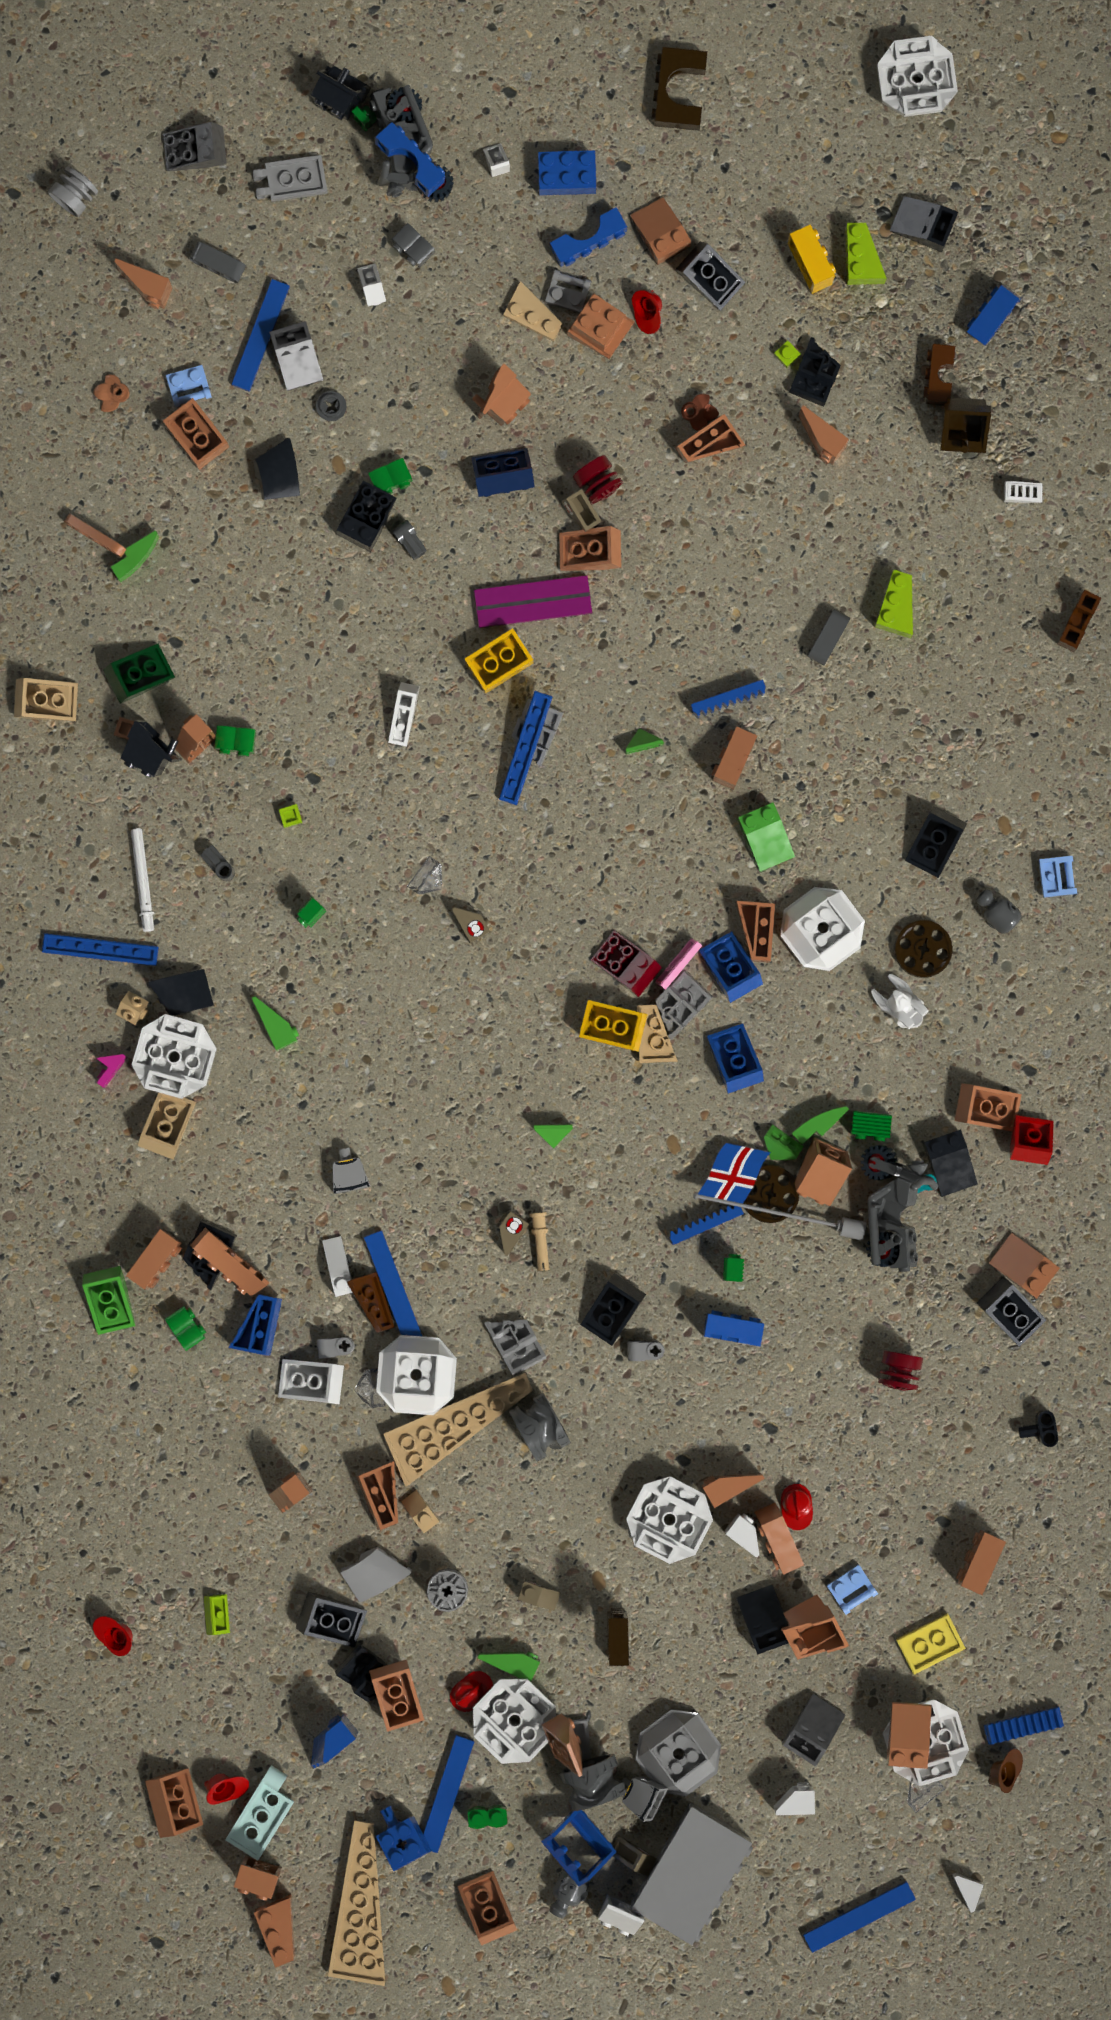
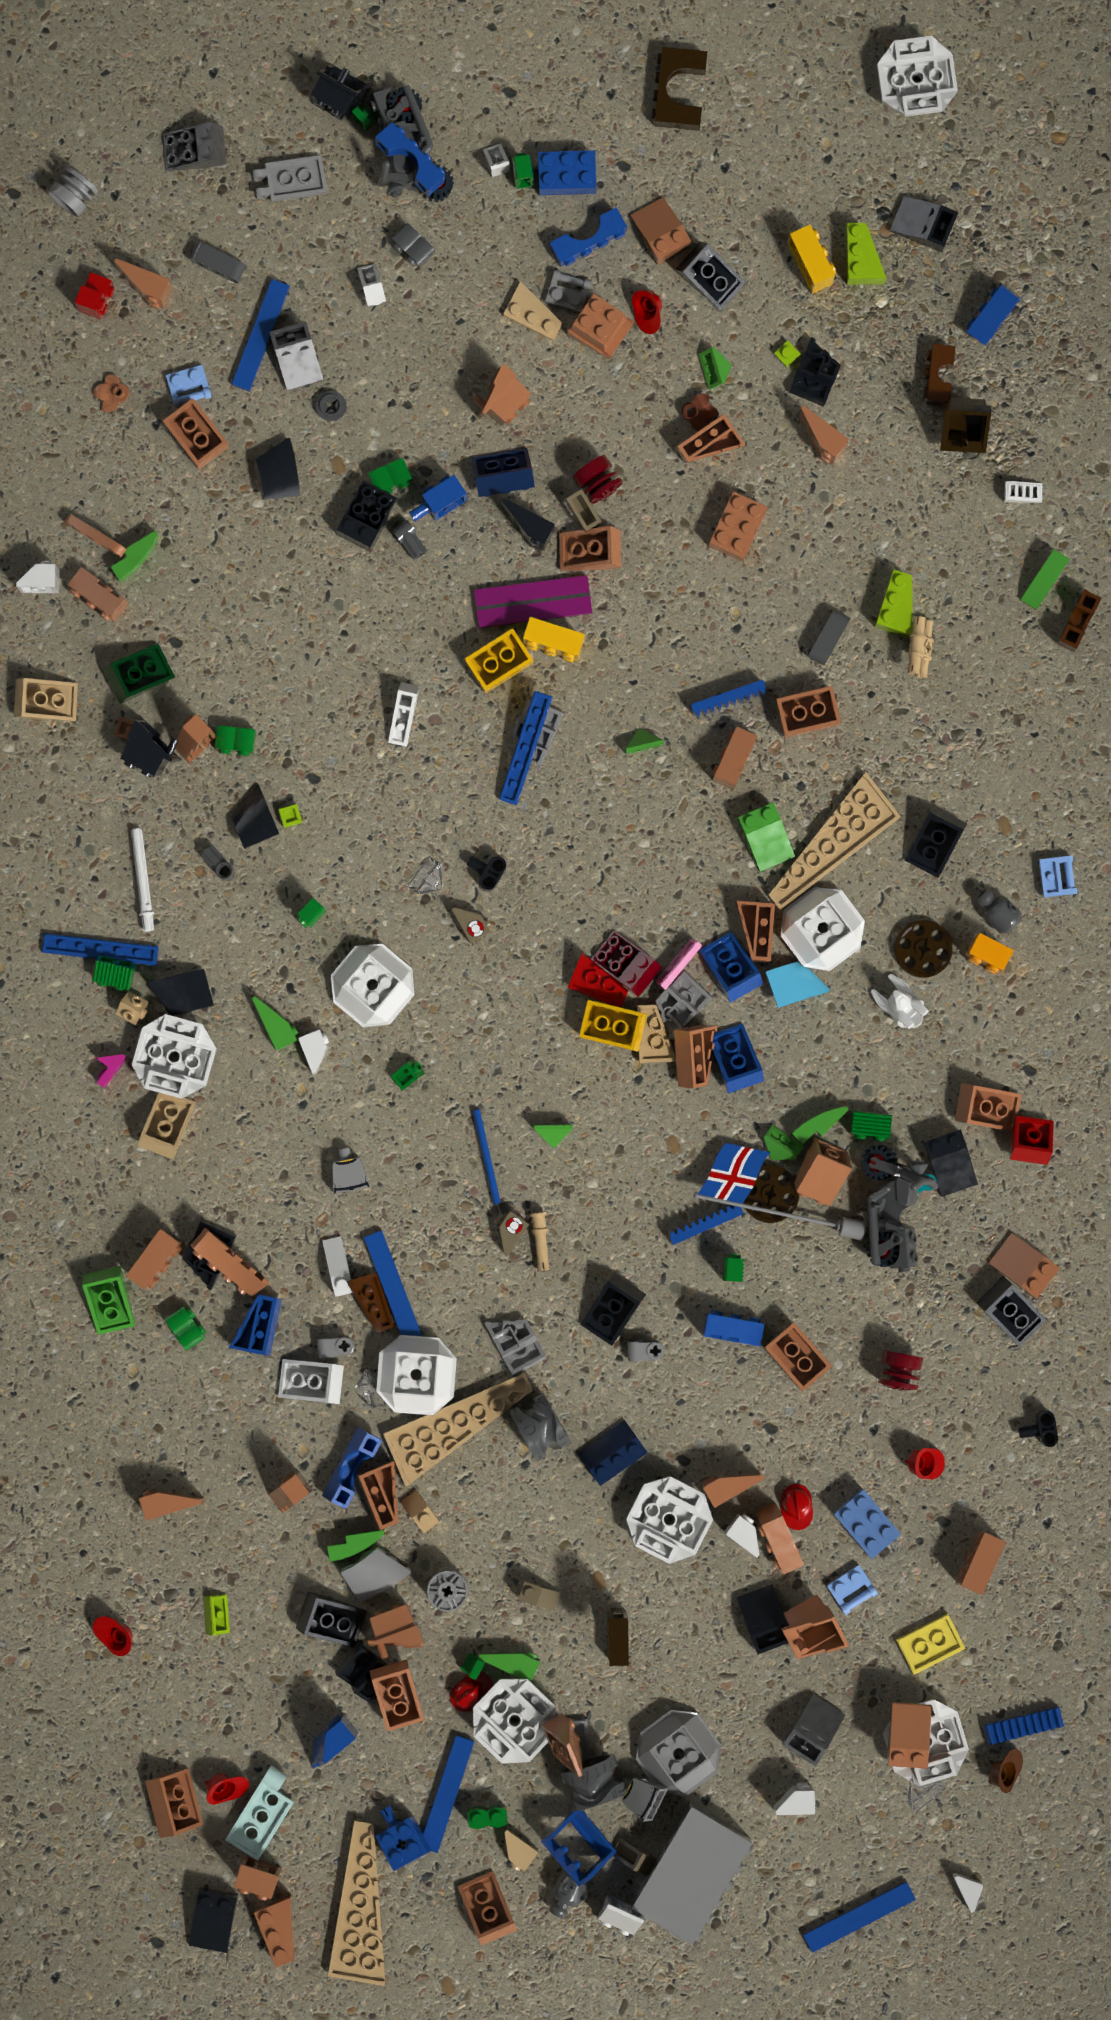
none -> white slope [16,561,60,593]
none -> nougat wedge [68,567,129,622]
none -> red brick [75,272,115,319]
none -> green brick [92,955,136,991]
none -> nougat slope [139,1488,205,1521]
none -> black slope [189,1887,239,1953]
none -> black slope [231,784,279,849]
none -> white slope [298,1030,329,1075]
none -> blue arch [322,1427,382,1509]
none -> bright green slope [327,1529,385,1562]
none -> white piece [331,944,415,1028]
none -> nougat piece [367,1603,427,1659]
none -> green bracket [391,1059,425,1091]
none -> blue brick [409,475,468,522]
none -> green bracket [460,1653,486,1680]
none -> black beam [467,856,506,892]
none -> blue piece [473,1109,501,1205]
none -> black slope [502,498,555,551]
none -> tan slope [504,1827,538,1872]
none -> green brick [512,153,534,189]
none -> yellow brick [523,617,585,663]
none -> red wing [568,952,629,1008]
none -> dark blue slope [578,1420,648,1486]
none -> nougat wedge [674,1024,718,1089]
none -> bright green slope [699,347,732,390]
none -> nougat brick [709,491,768,562]
none -> nougat brick [764,1322,832,1392]
none -> medium azure slope [765,961,830,1008]
none -> tan wing [768,773,901,910]
none -> nougat brick [775,686,841,739]
none -> medium blue brick [833,1488,901,1559]
none -> red piece [904,1448,945,1480]
none -> tan pin [907,616,934,679]
none -> light orange brick [965,933,1014,975]
none -> bright green slope [1020,549,1070,610]

